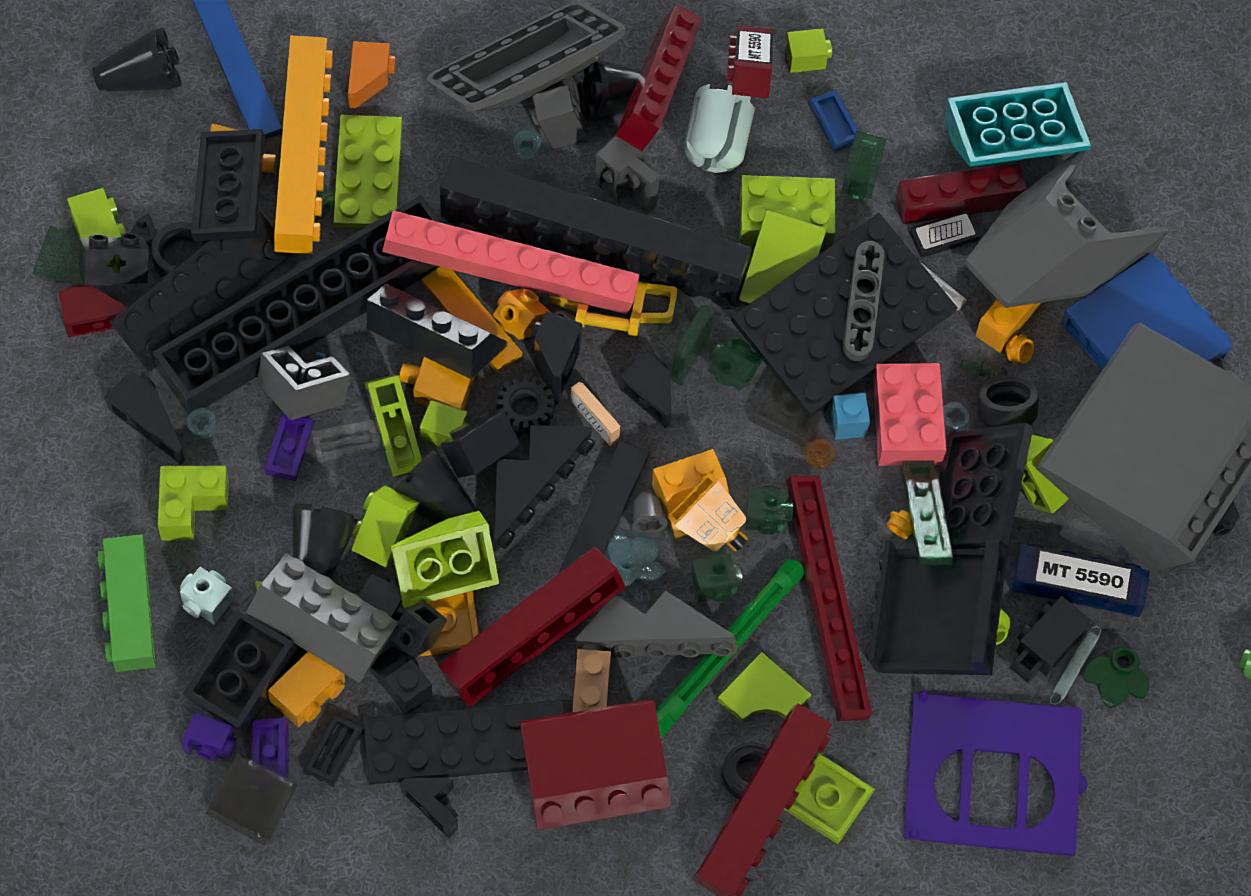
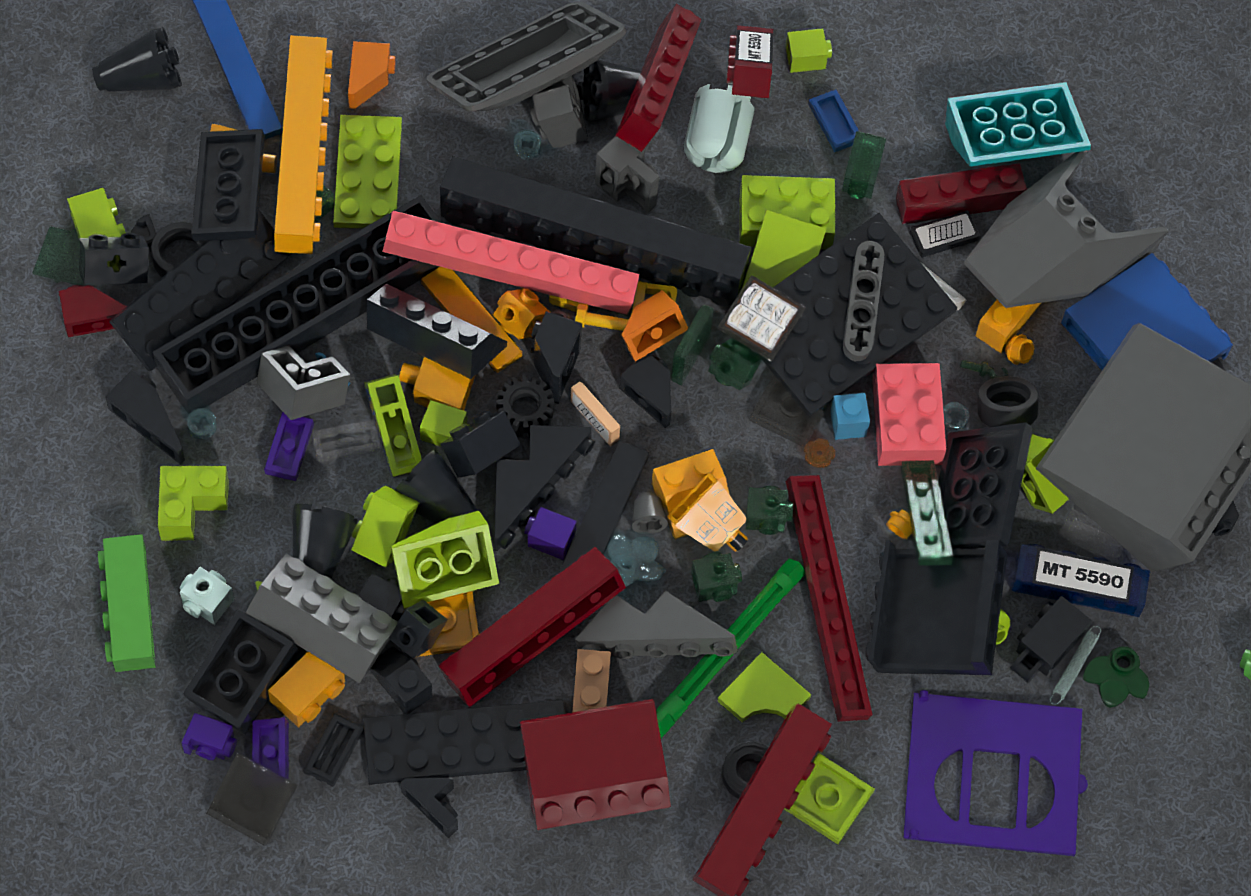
none -> dark purple brick [524,507,577,560]
none -> orange slope [622,290,689,362]
none -> tile [718,275,806,362]

